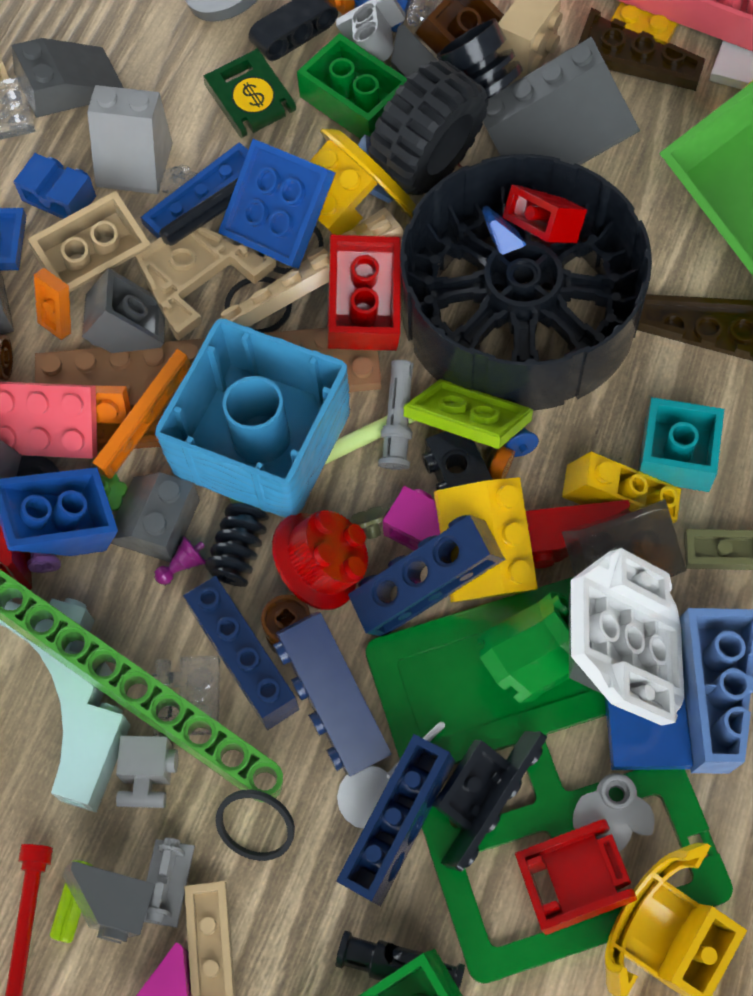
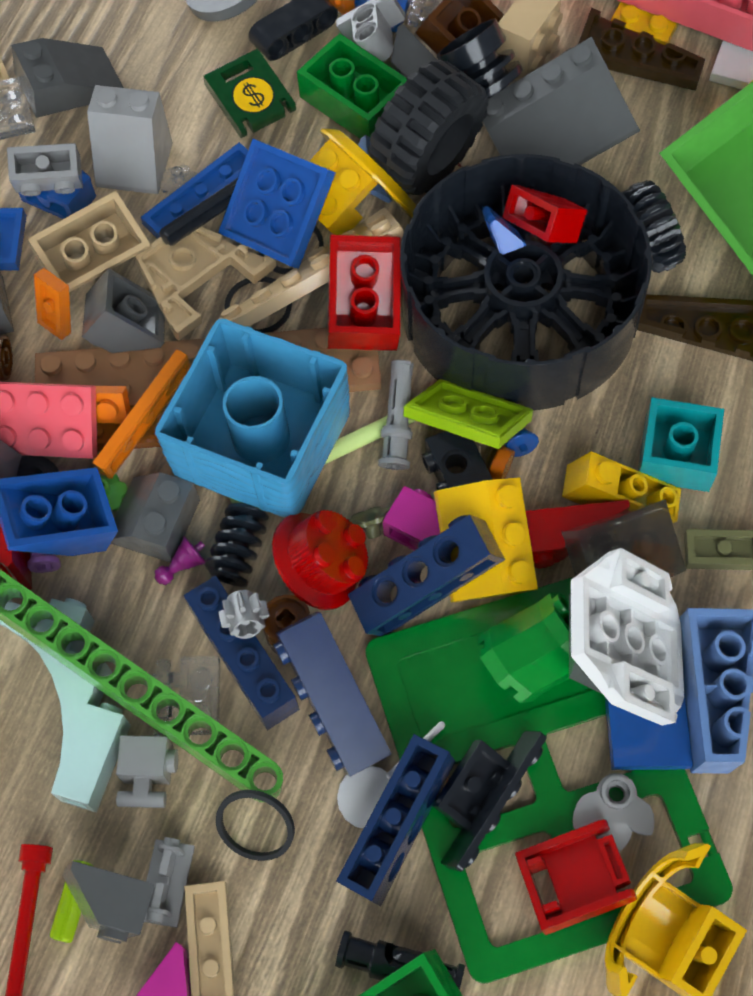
none -> light grey brick [7,143,83,196]
none -> light grey gear [219,590,269,639]
none -> black gear [622,180,686,273]

